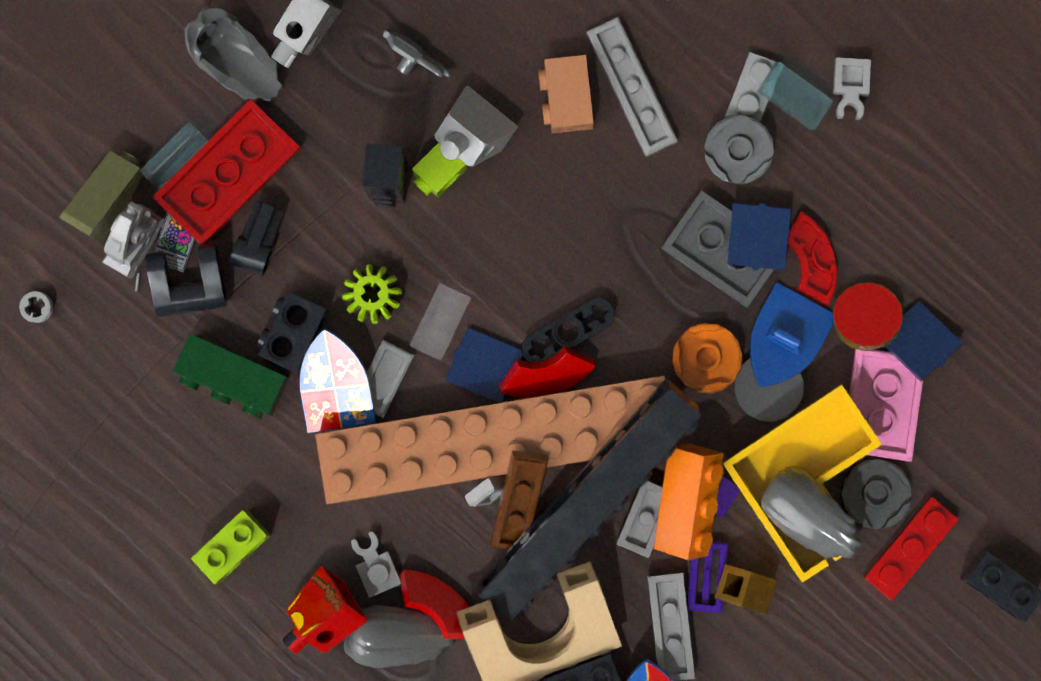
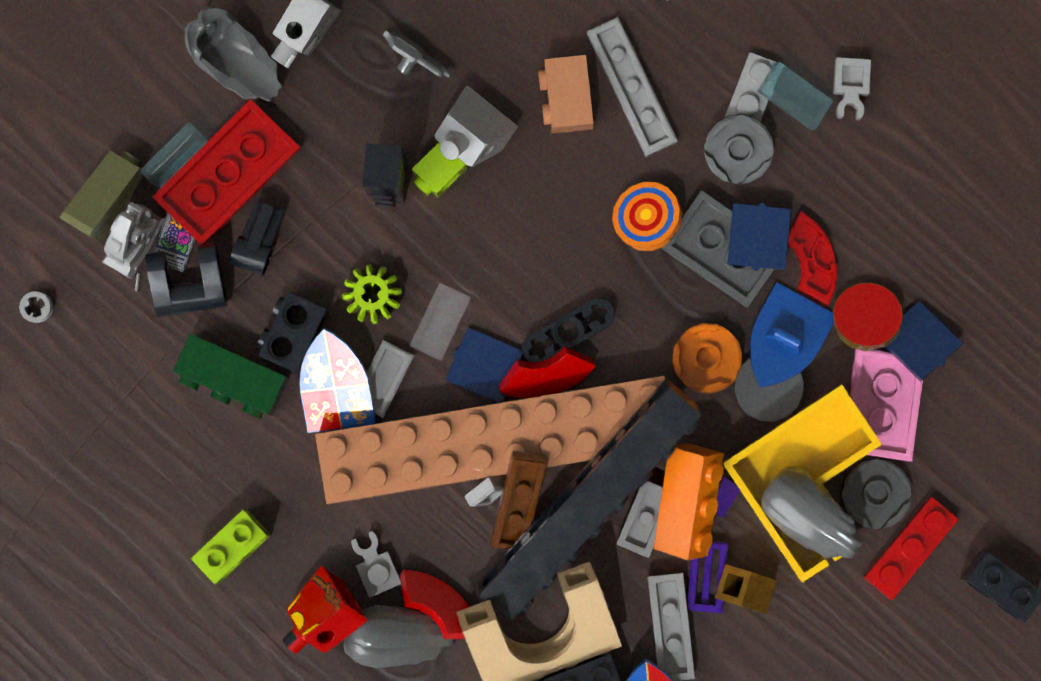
none -> orange tile [612,182,683,251]

